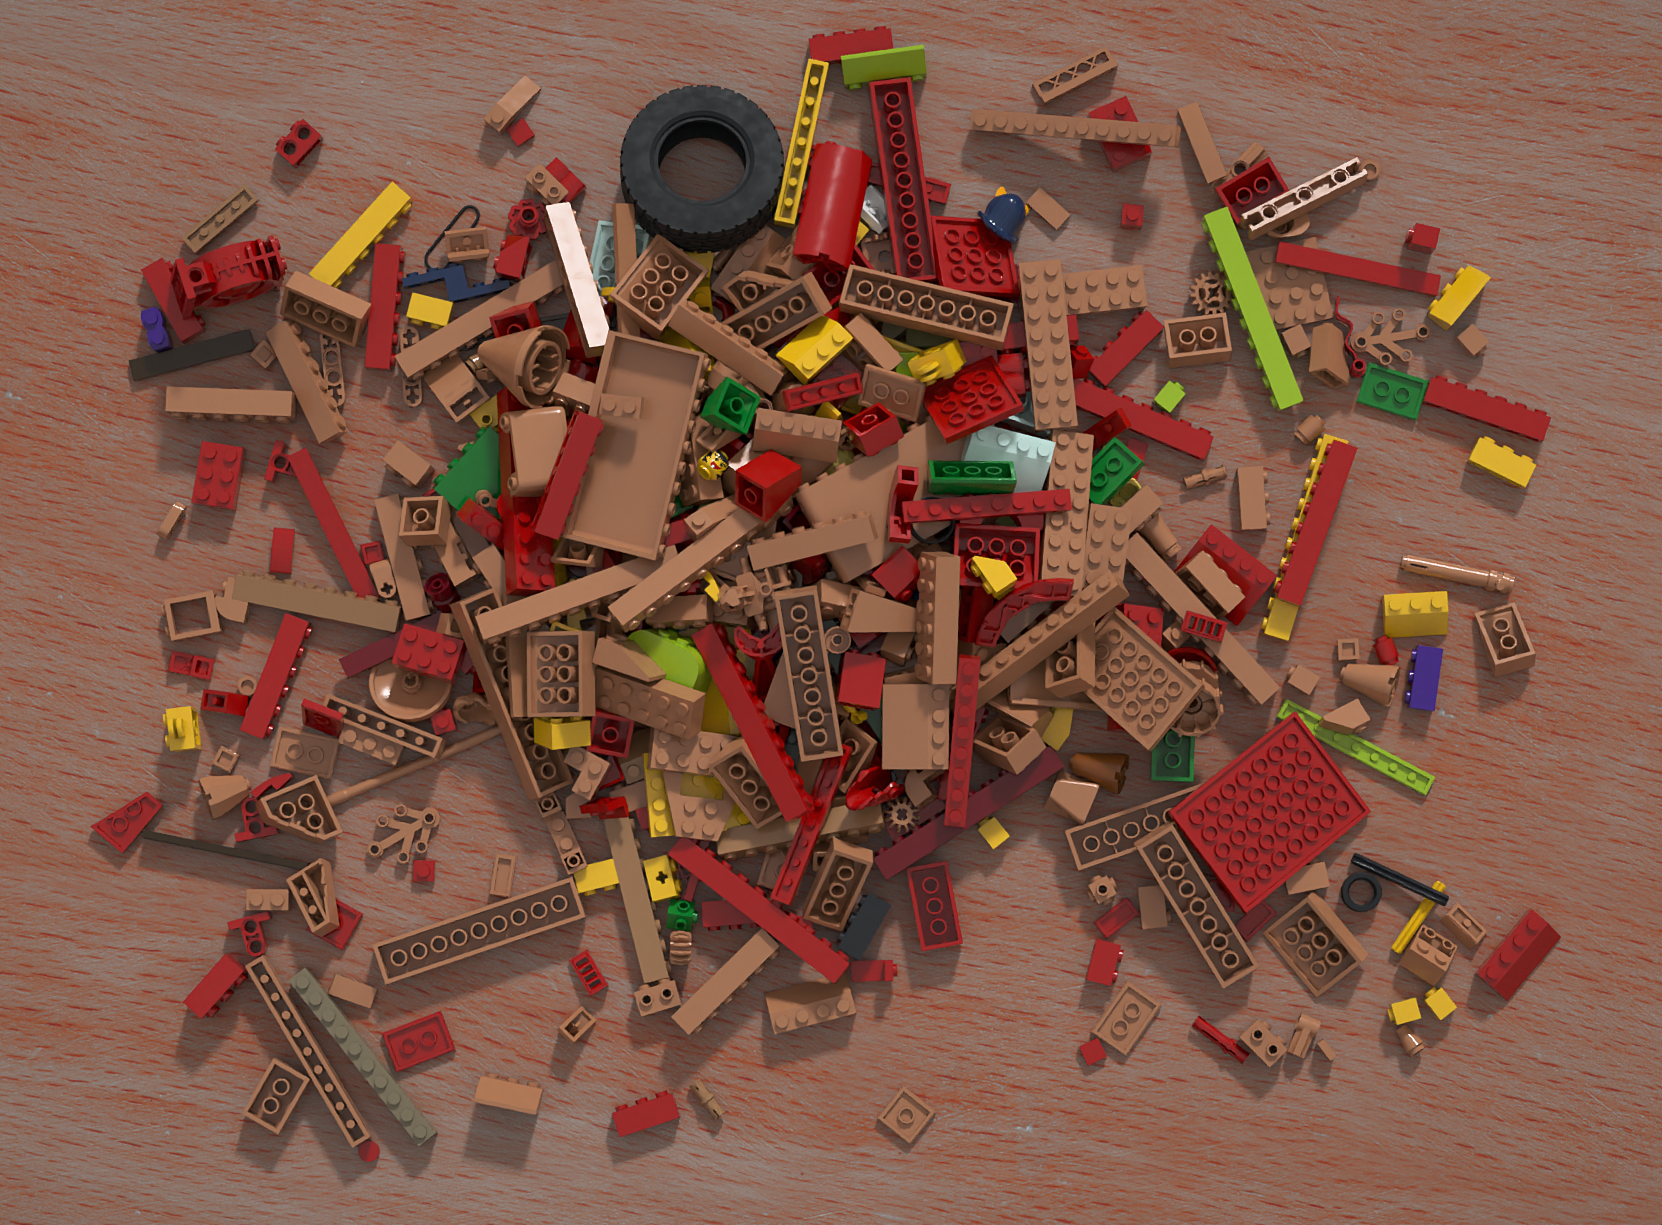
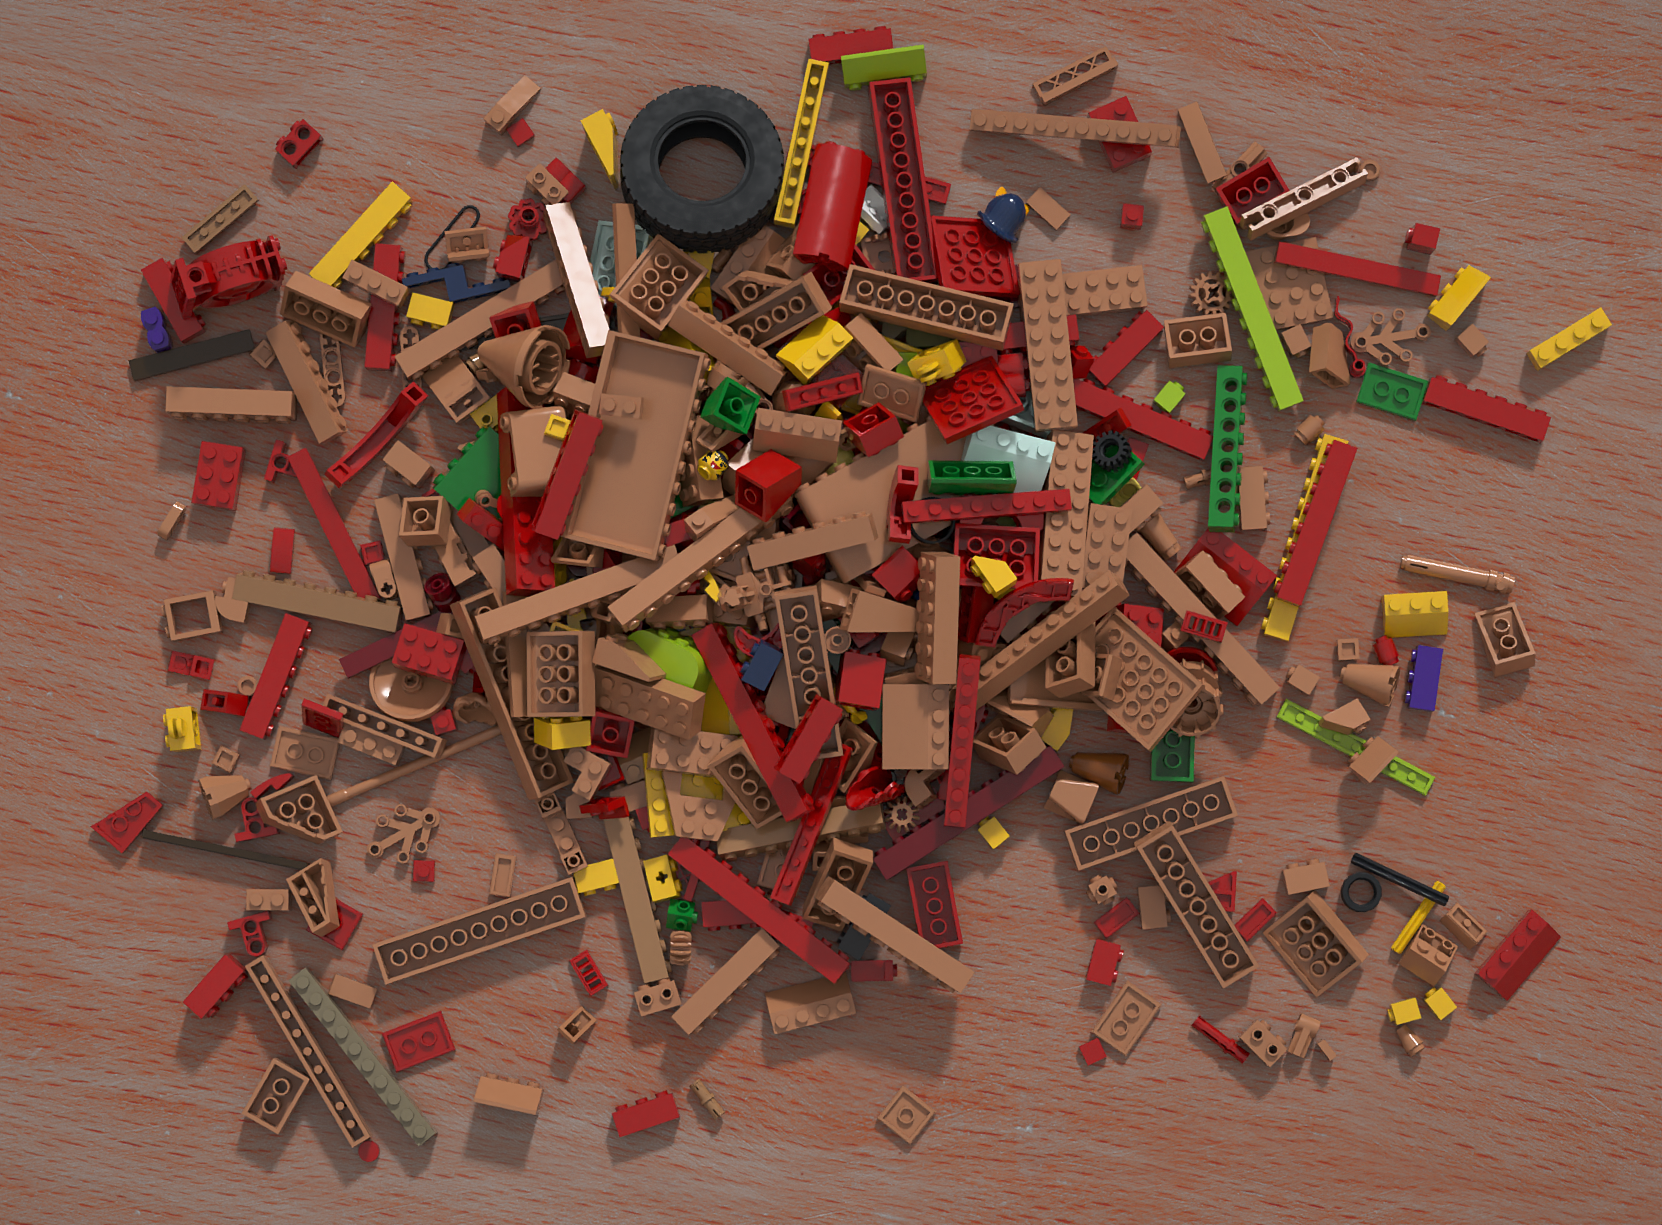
red plate [1167,711,1371,914] -> none
yellow brick [1466,436,1536,489] -> none
none -> red arch [324,381,428,488]
none -> nougat brick [342,260,410,309]
none -> yellow tile [544,414,571,441]
none -> yellow slope [580,109,619,190]
none -> dark blue brick [740,639,784,691]
none -> red brick [774,694,843,784]
none -> nougat brick [814,876,975,993]
none -> nougat slope [1082,653,1123,701]
none -> black tyre [1092,431,1132,472]
none -> green brick [1208,365,1248,533]
none -> nougat slope [1347,736,1399,785]
none -> yellow brick [1526,307,1612,371]

